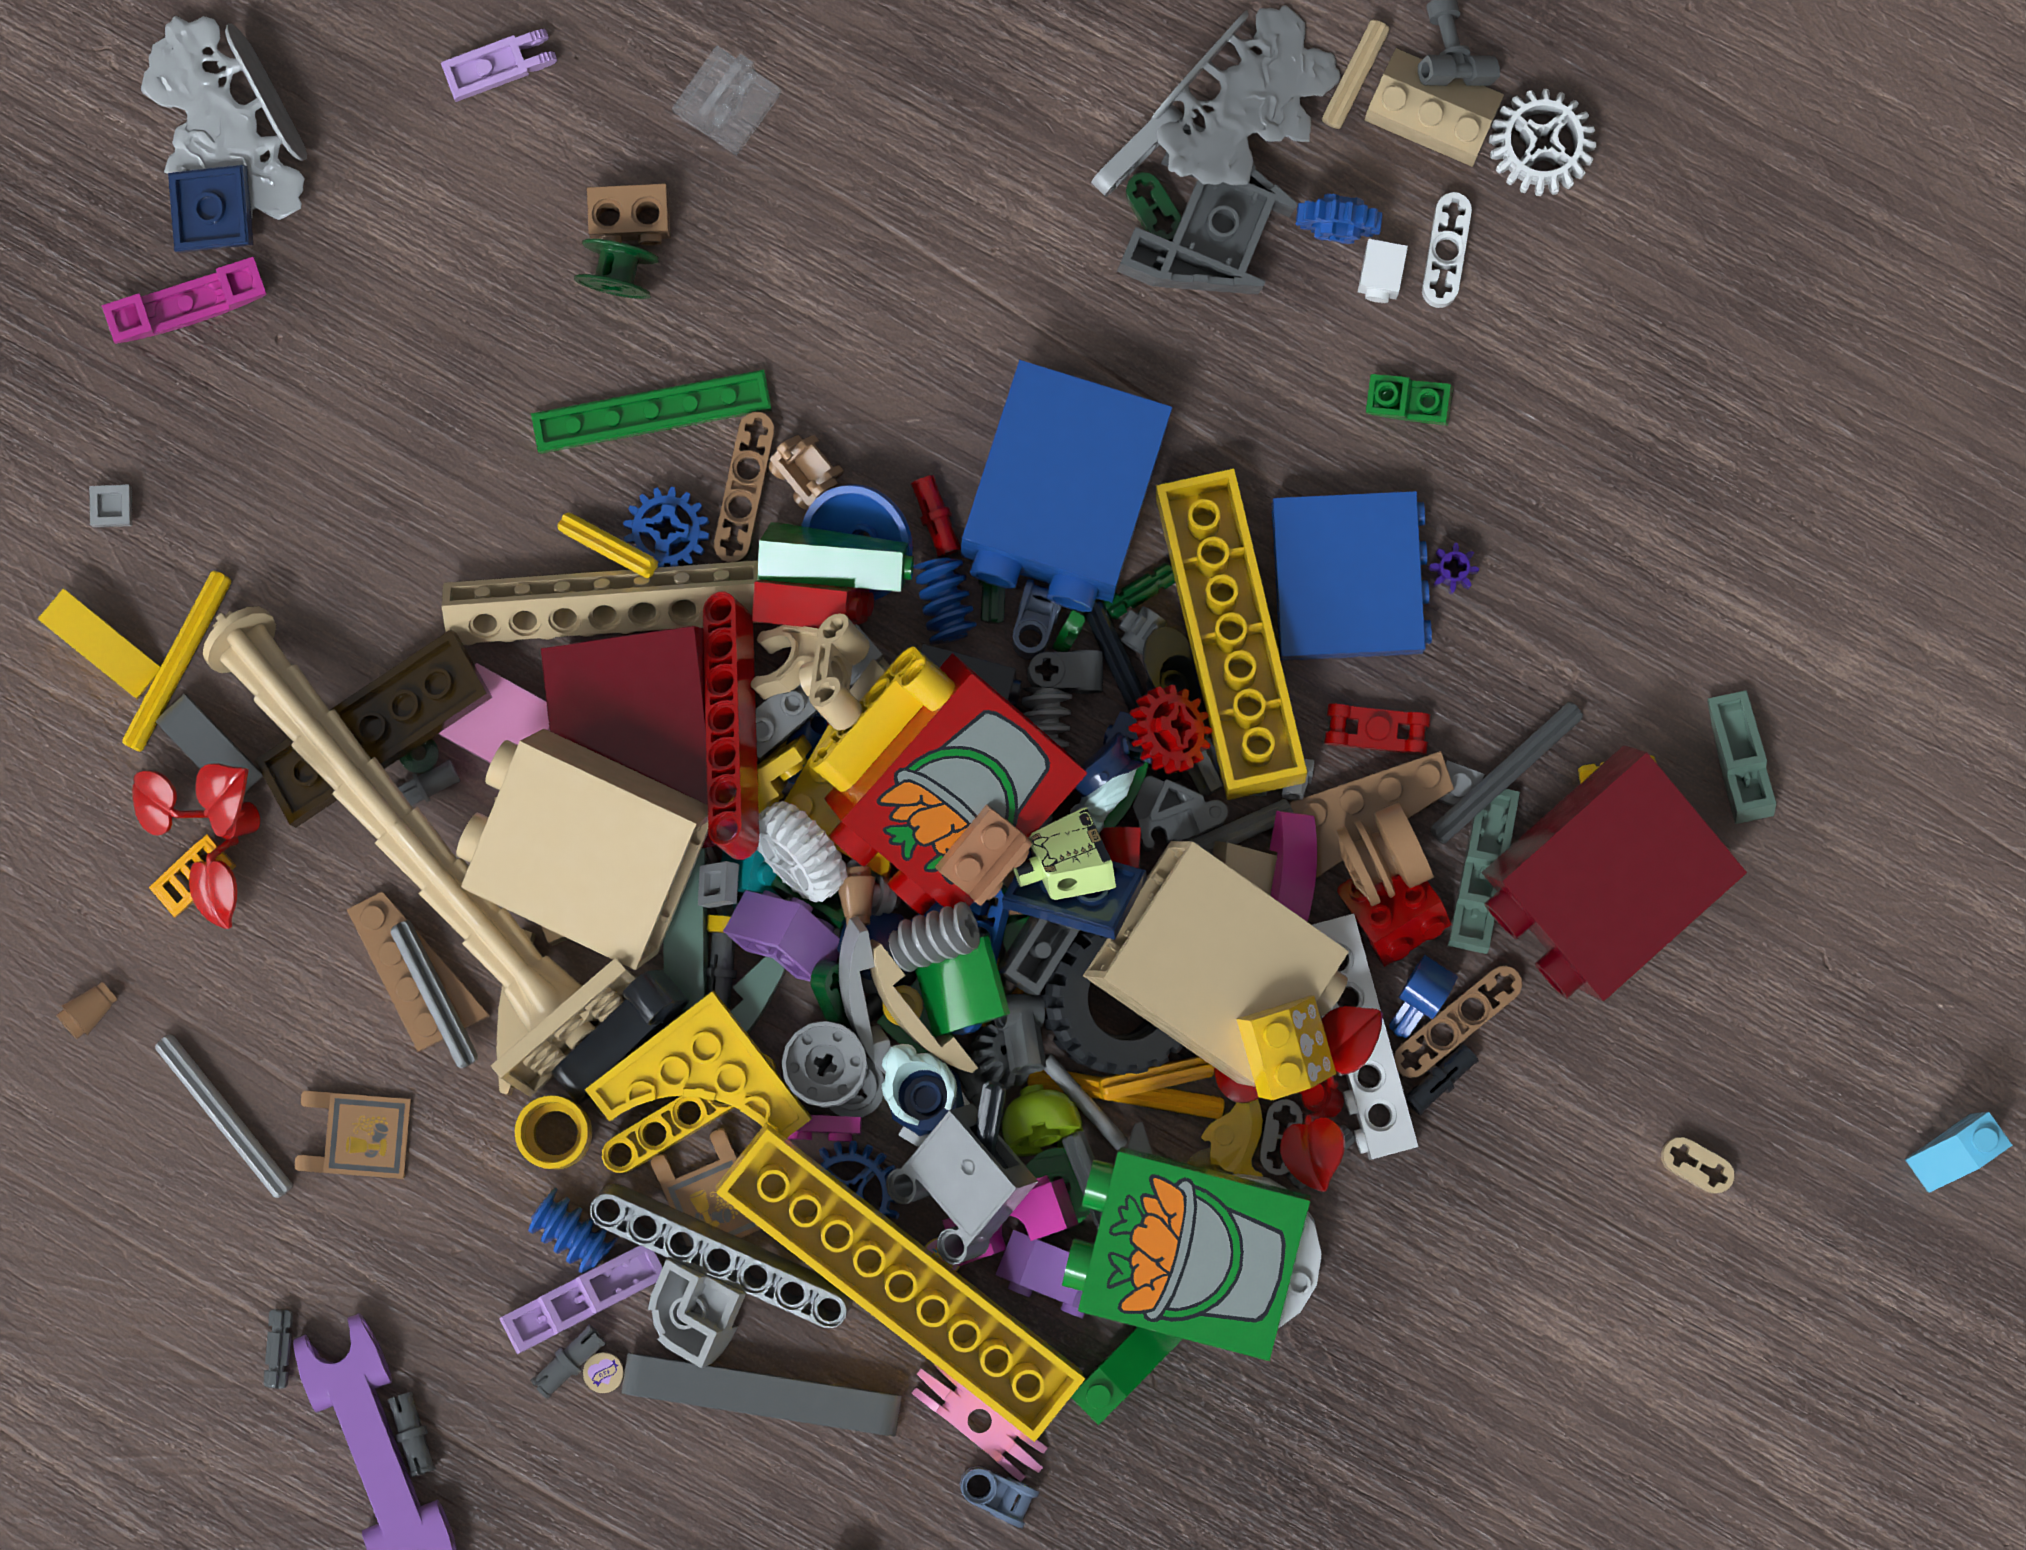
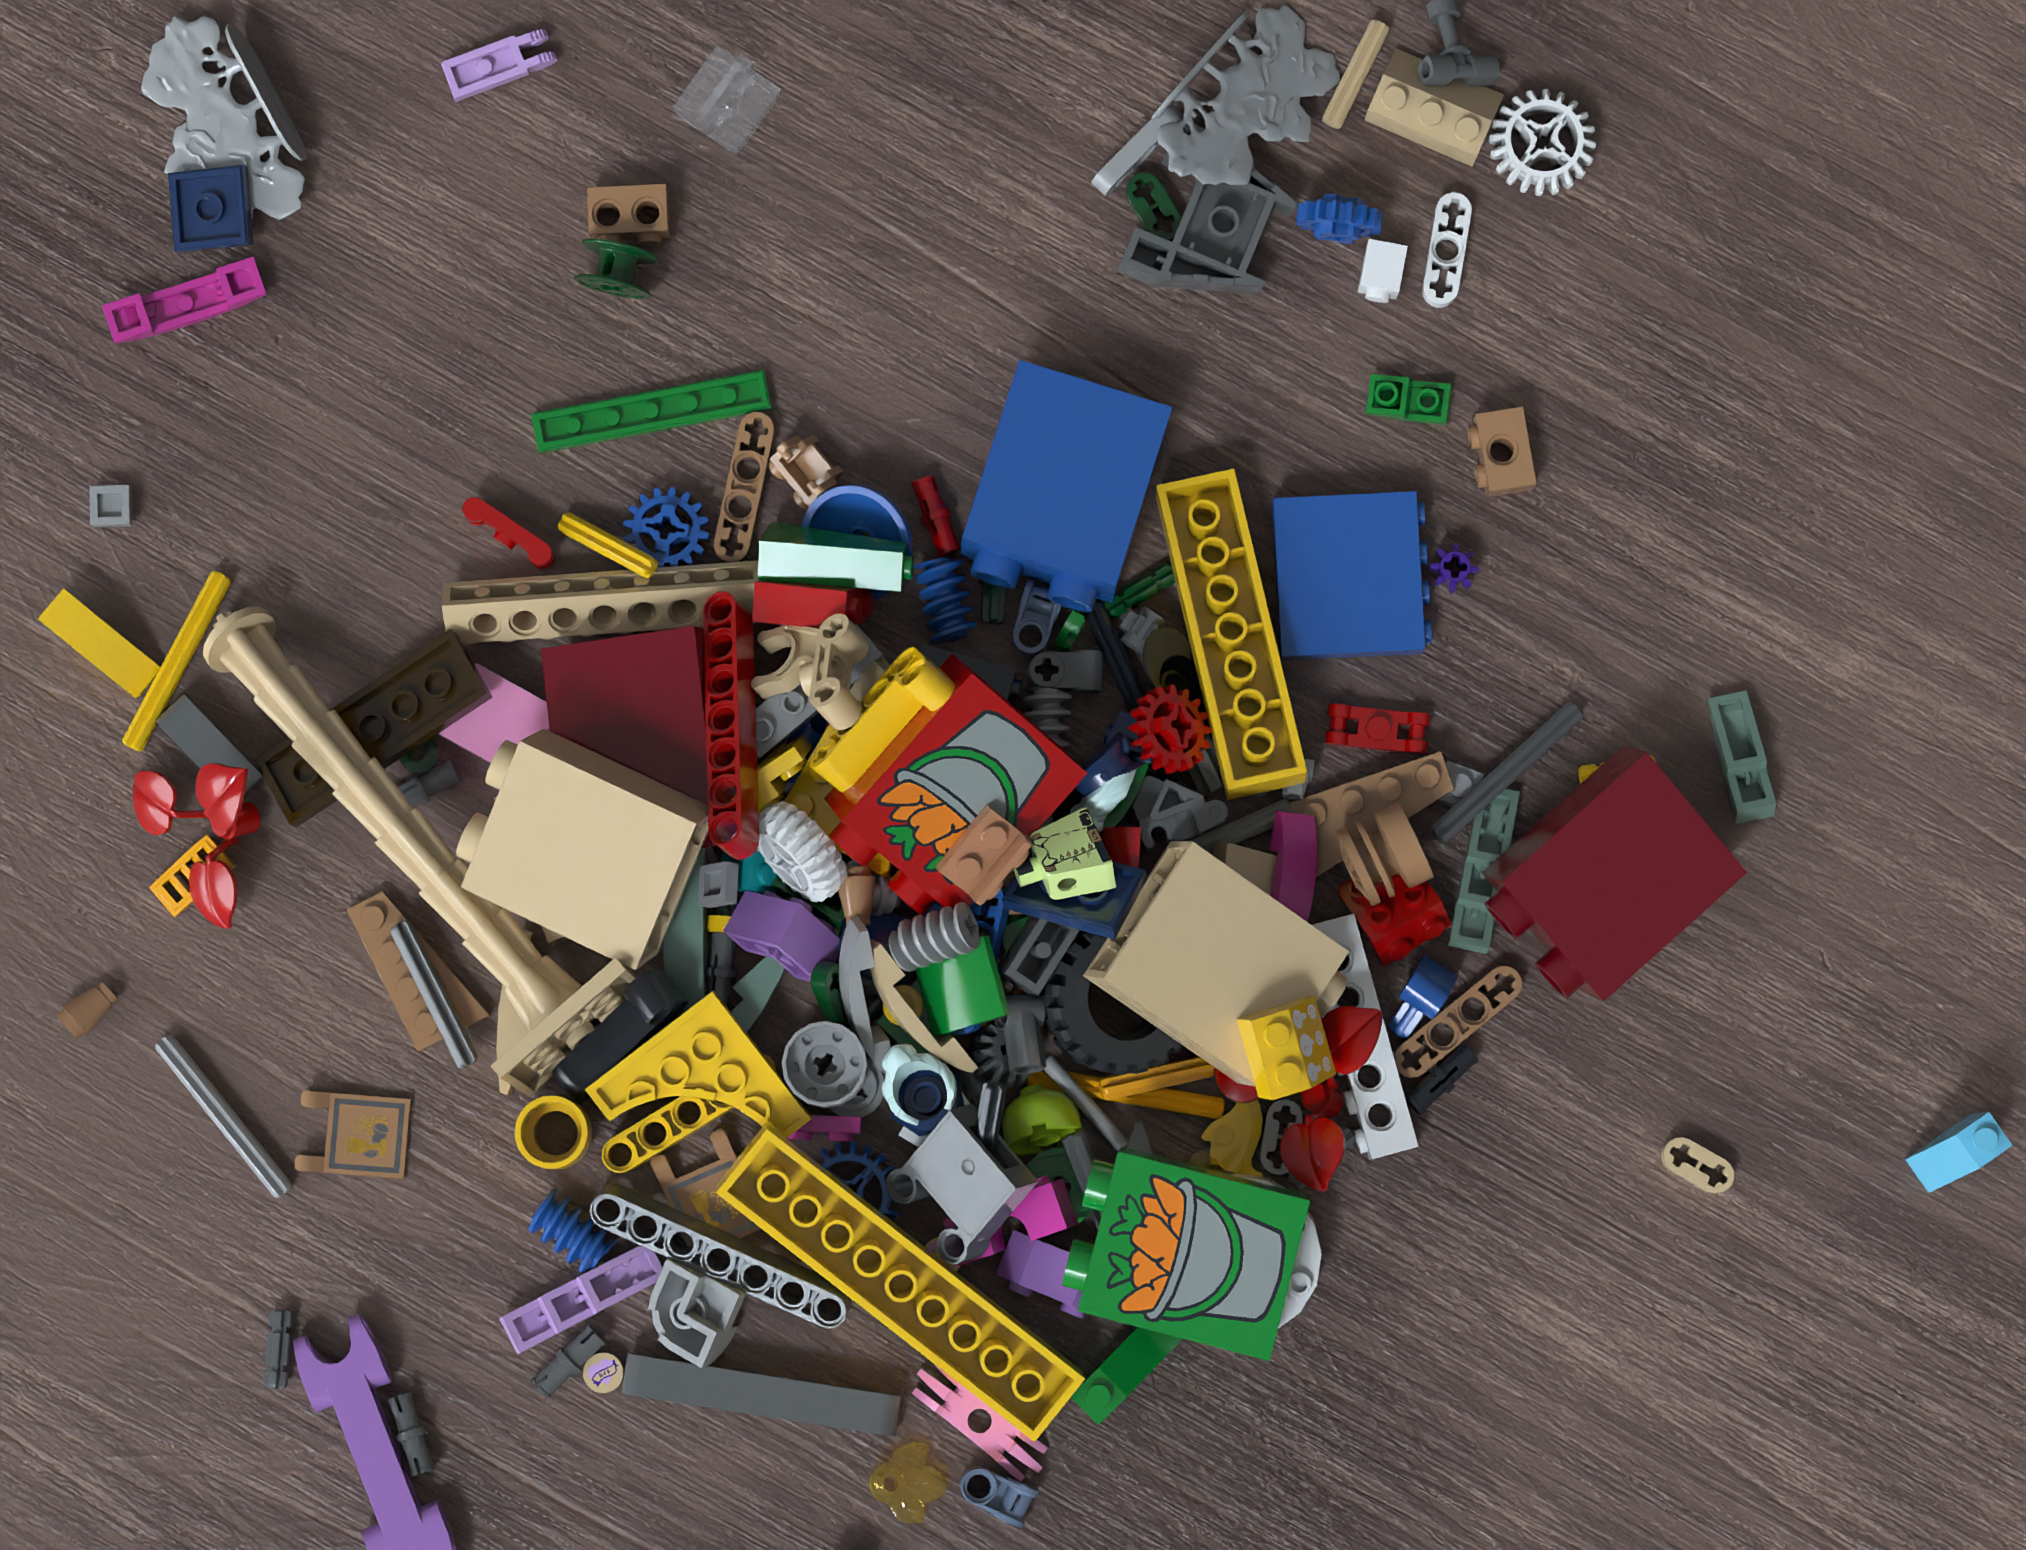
none -> red plate [462,497,555,570]
none -> clear yellow plate [868,1442,949,1523]
none -> medium nougat brick [1467,406,1537,498]

